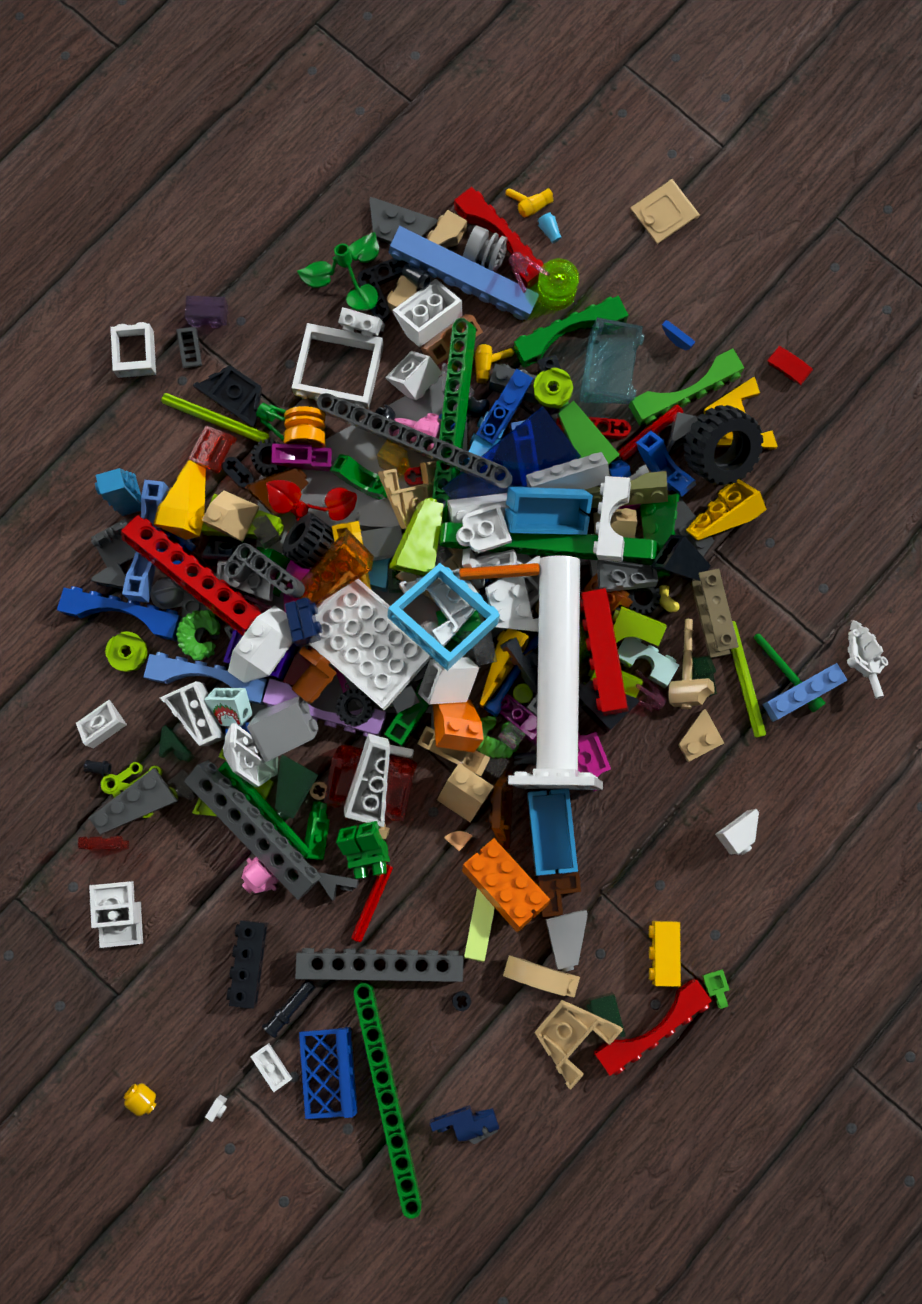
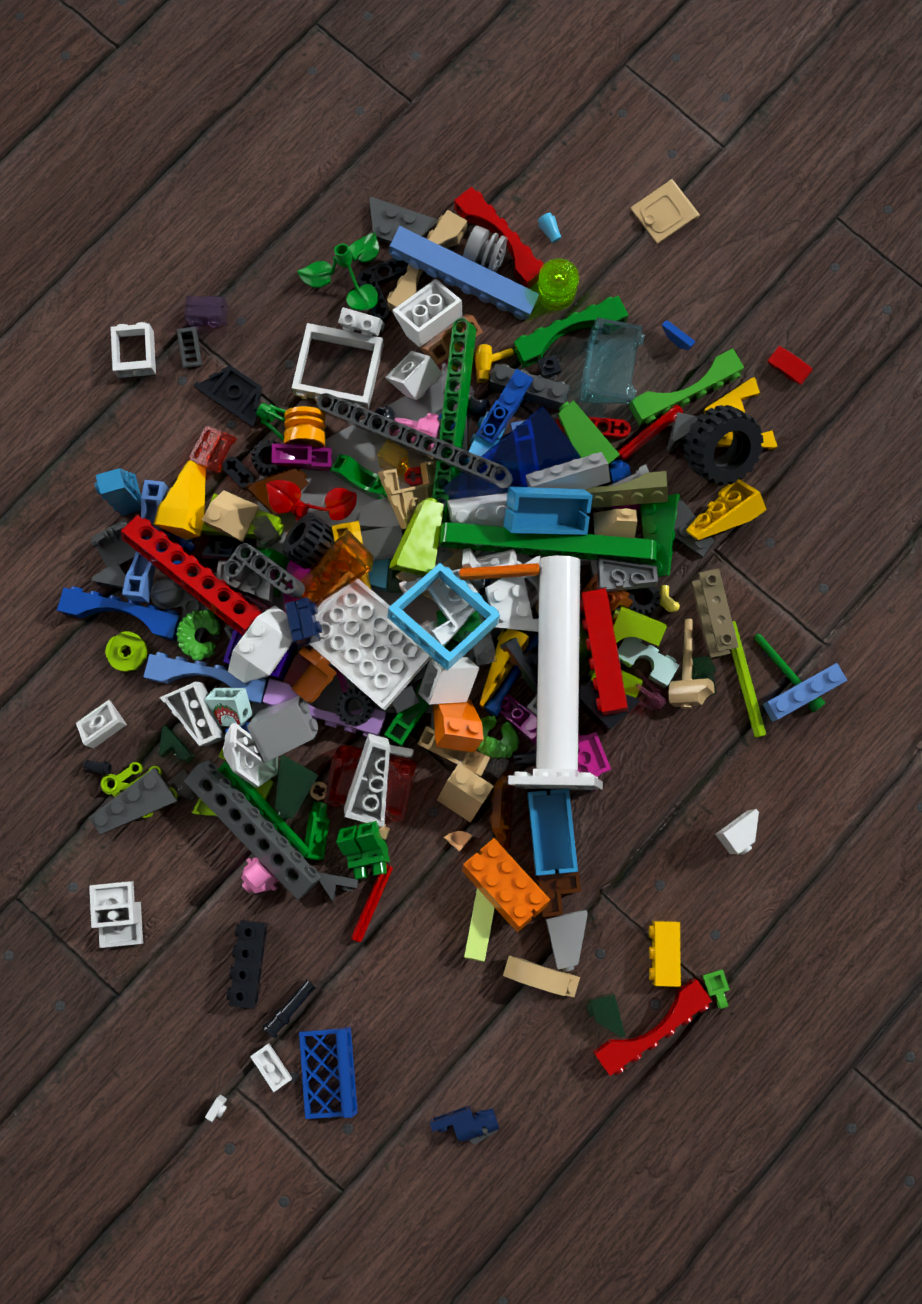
clear red plate [78,836,129,850] -> none
yellow head [124,1083,156,1116] -> none
lime axle [161,393,269,443] -> none
dark grey brick [295,948,463,982] -> none
green beam [354,982,422,1219] -> none
black cone [402,265,432,289] -> none
black bush [452,991,471,1011] -> none
white plate [456,503,512,553] -> none
clear plate [498,722,526,750] -> none
yellow piece [505,188,553,218] -> none
clear pink plant [509,252,550,293] -> none
lime tile [513,684,533,704] -> none
lime plate [534,368,573,409] -> none
tan wing [535,1000,623,1090] -> none
white arch [593,476,631,562] -> none
blue arch [636,431,696,497] -> none
black slope [651,535,711,581] -> none
tan wing [678,709,724,762] -> none
white bar [847,620,888,699] -> none

